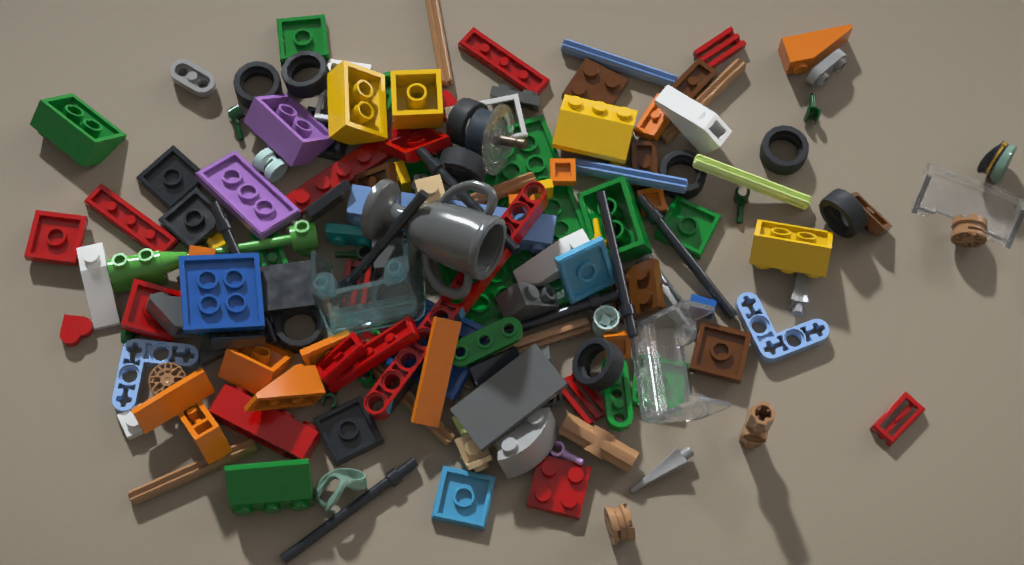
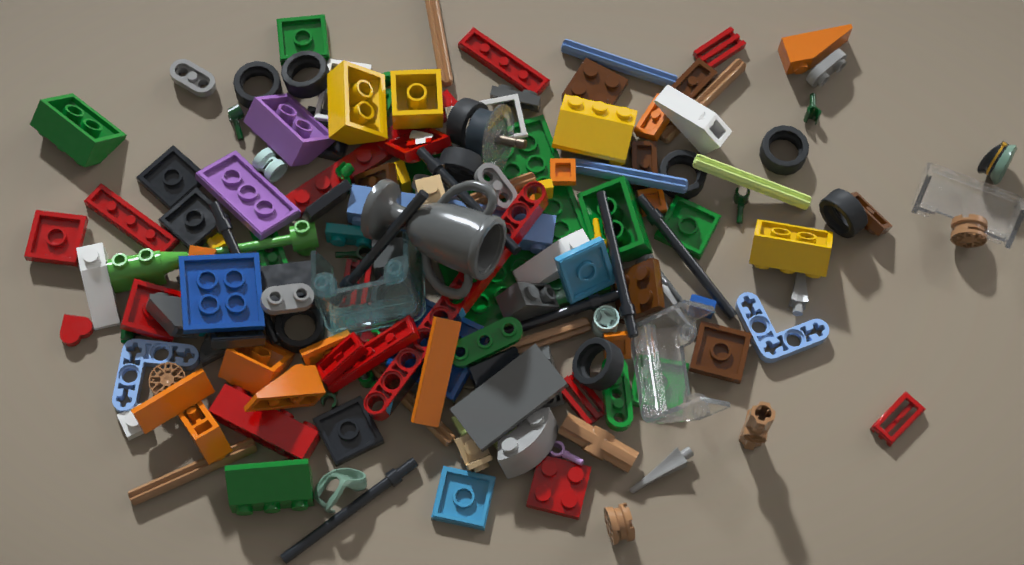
none -> light grey plate [260,283,314,315]
none -> green hand [335,162,355,196]
none -> white sticker [406,130,433,146]
none -> light grey plate [474,163,518,211]

